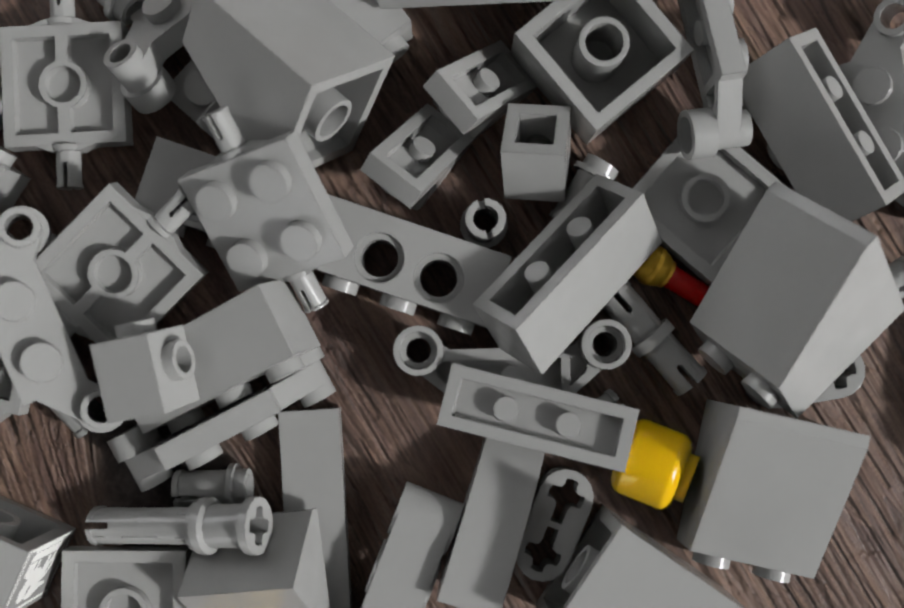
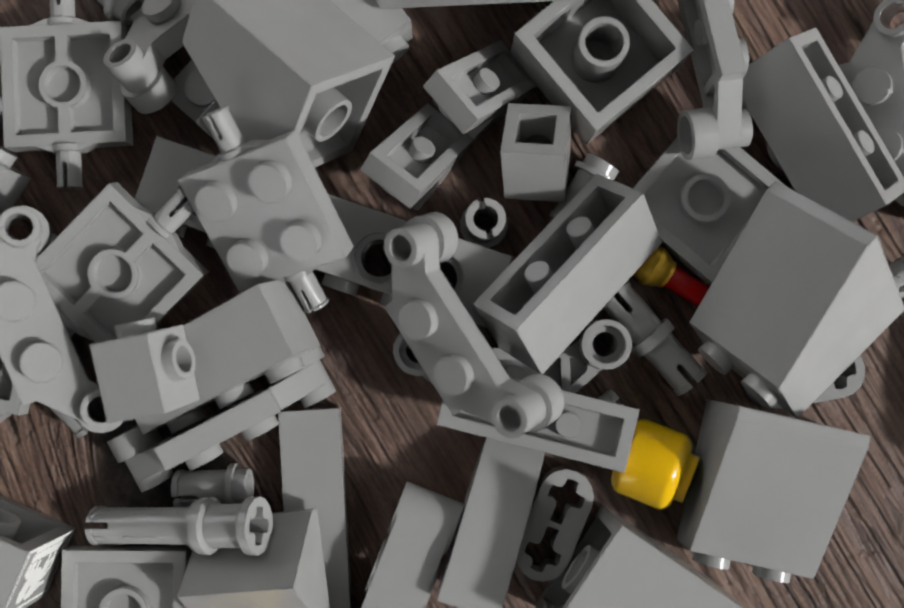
none -> light grey plate [384,212,564,438]

